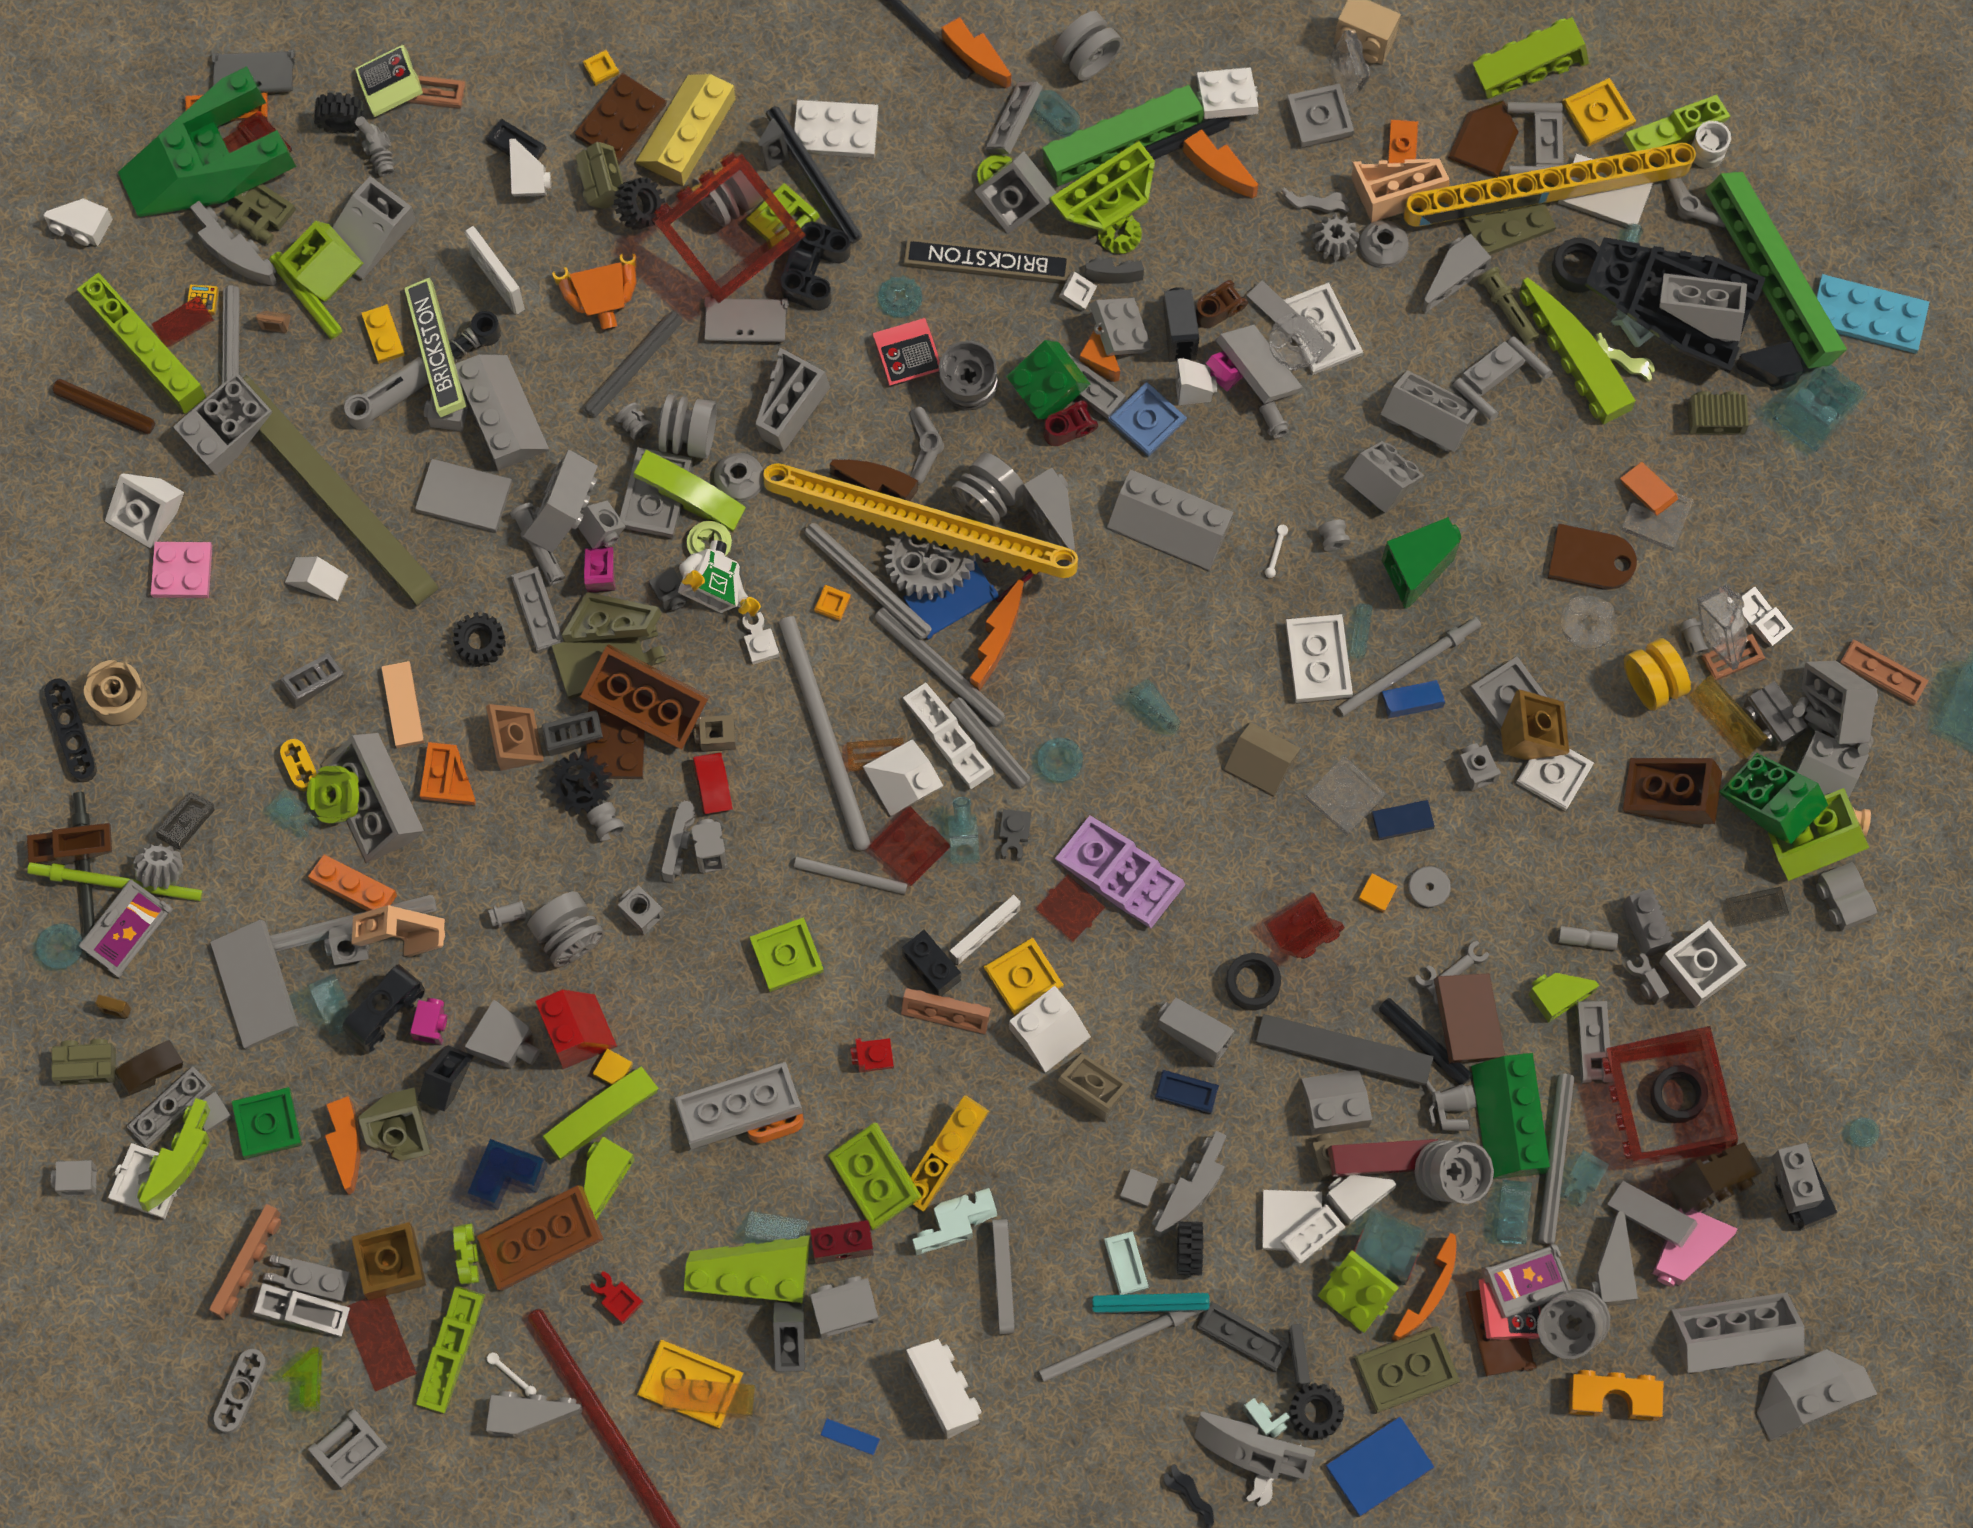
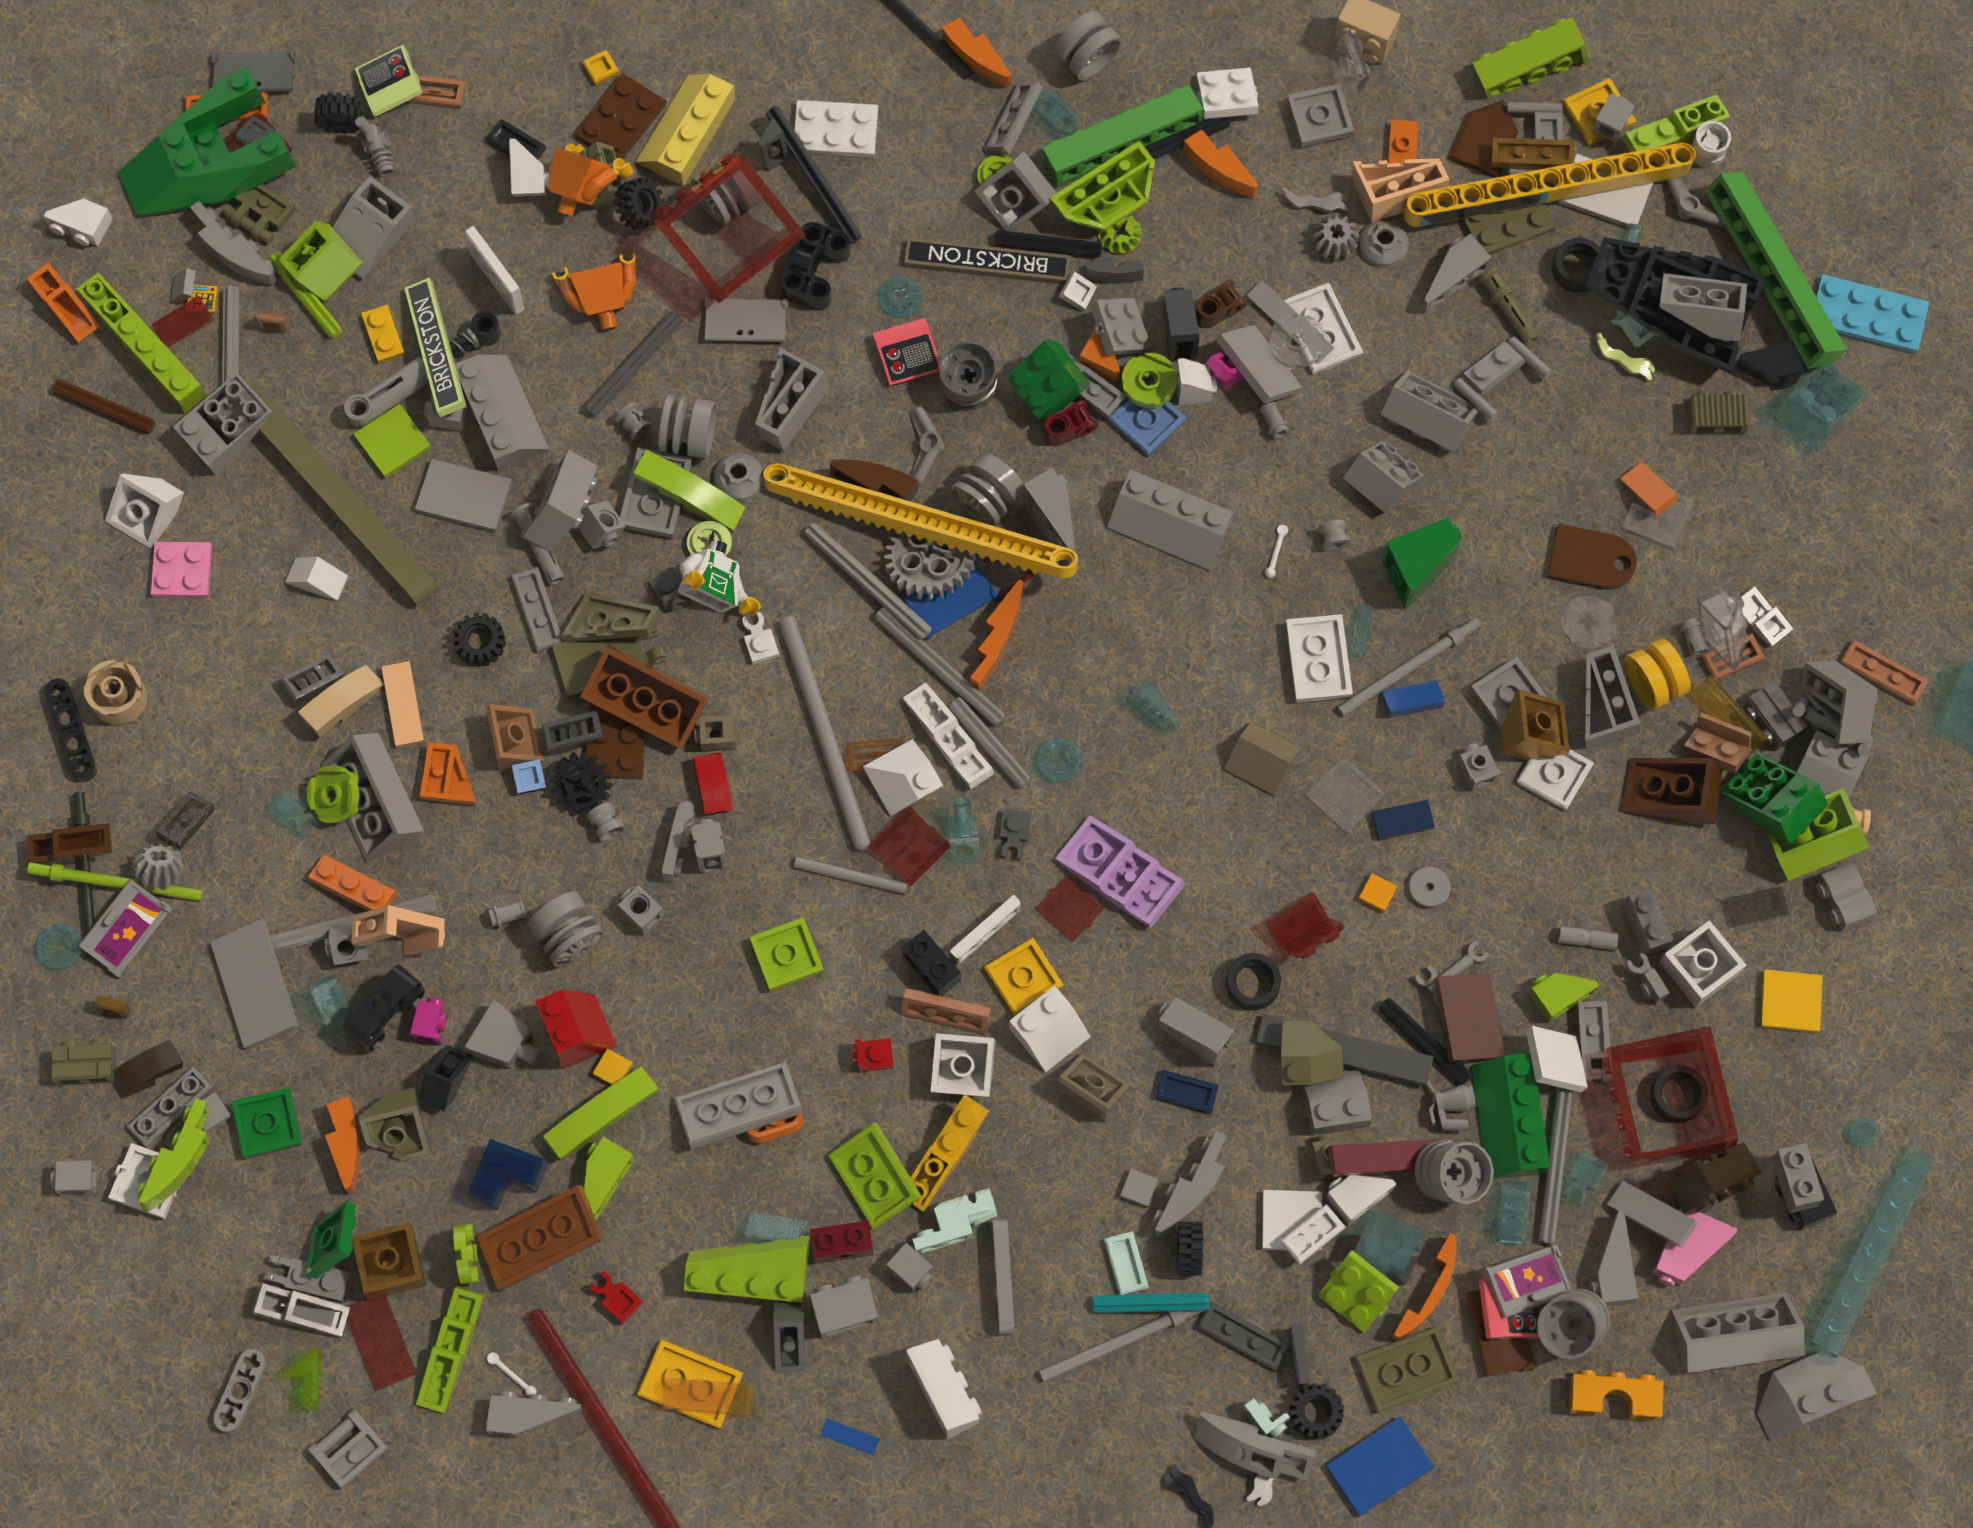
nougat plate [209,1204,282,1319] -> none
yellow beam [280,739,317,791] -> none
dark pink slope [584,547,616,592] -> none
lime plate [746,183,820,254] -> none
light orange tile [814,585,851,622] -> none
lime slope [1519,277,1636,425] -> none
none -> orange slope [26,262,101,343]
none -> light grey tile [171,268,196,303]
none -> clear light blue tile [236,115,275,145]
none -> tan slope [298,665,385,738]
none -> green plate [306,1201,356,1279]
none -> lime tile [354,404,432,479]
none -> light blue plate [512,759,546,793]
none -> orange torso [548,144,633,216]
none -> light grey brick [886,1243,933,1293]
none -> white slope [931,1033,995,1097]
none -> black axle [994,230,1102,258]
none -> lime plate [1122,353,1178,409]
none -> olive slope [1281,1019,1344,1085]
none -> pearl gold plate [1492,138,1575,169]
none -> white tile [1526,1026,1588,1092]
none -> light grey wedge [1585,646,1640,749]
none -> light grey brick [1592,94,1635,143]
none -> medium nougat bracket [1683,713,1752,774]
none -> yellow tile [1760,970,1822,1033]
none -> clear light blue tile [1809,1144,1936,1358]

